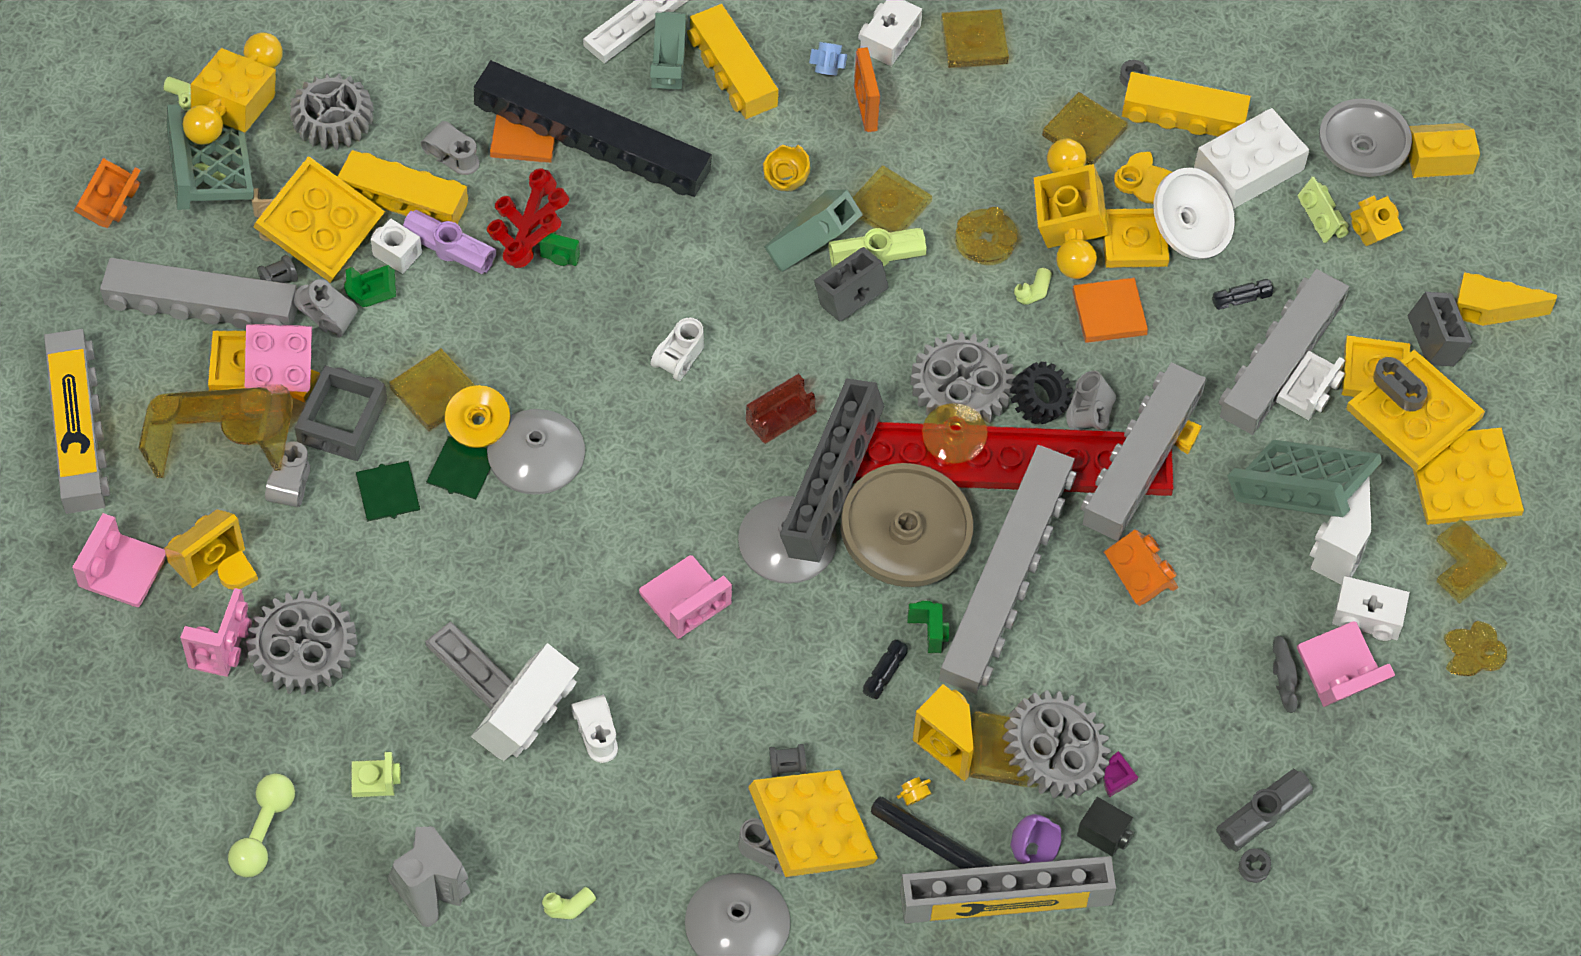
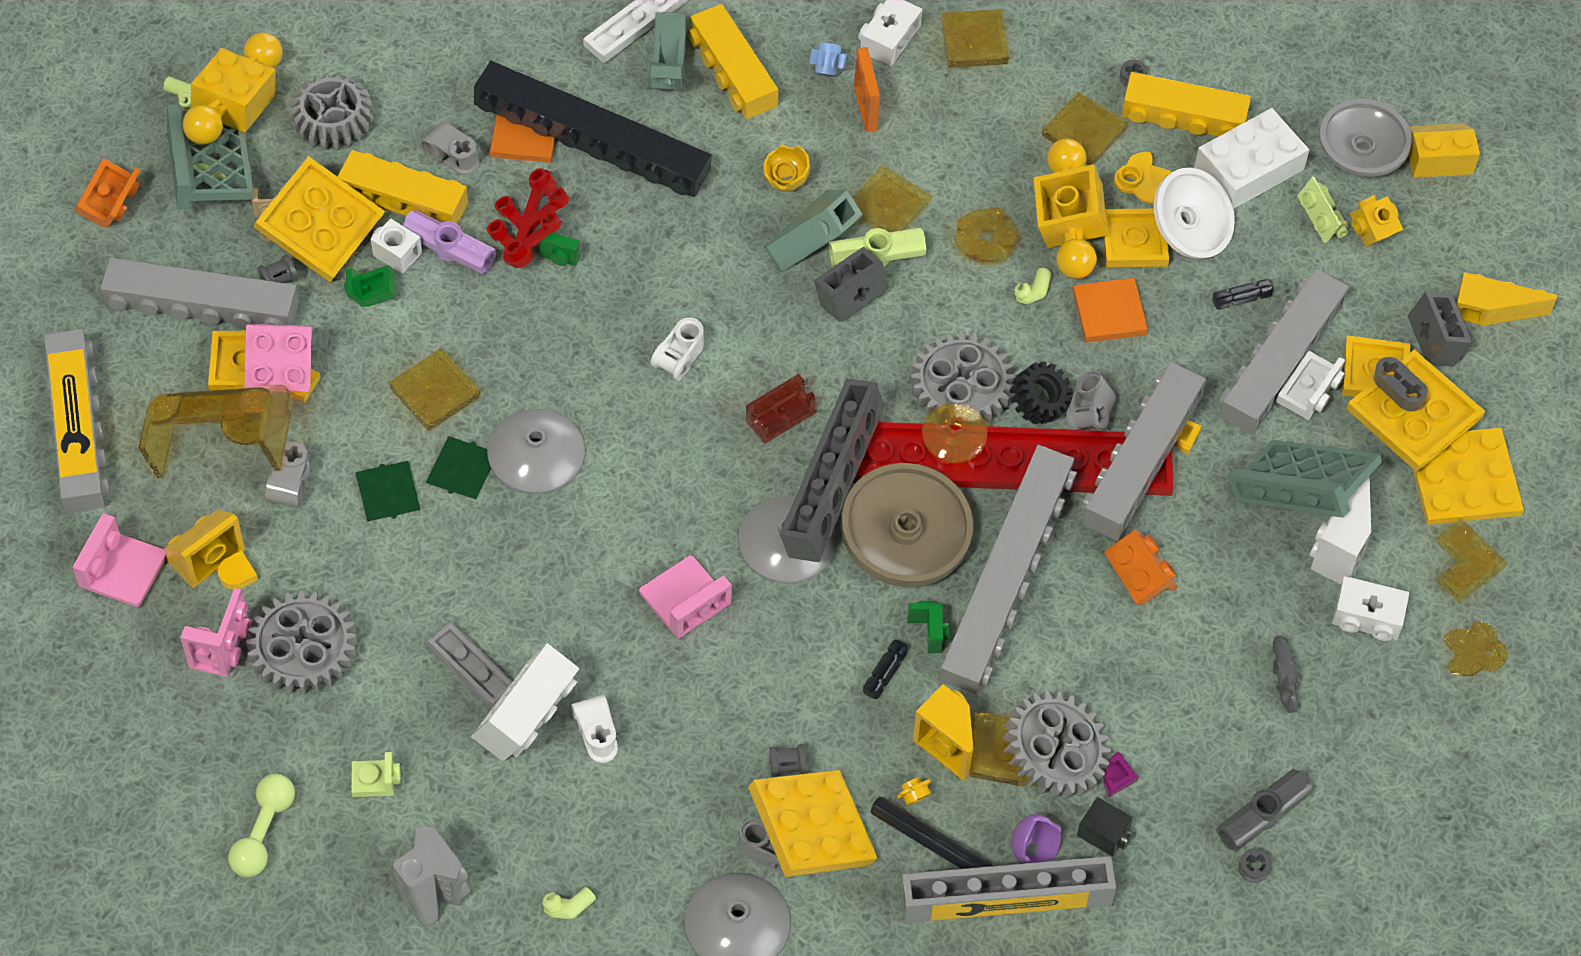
light grey piece [294,279,358,338] -> none
dark grey window [294,365,387,462] -> none
yellow dish [445,385,510,448] -> none
bright pink bracket [1297,621,1395,707] -> none

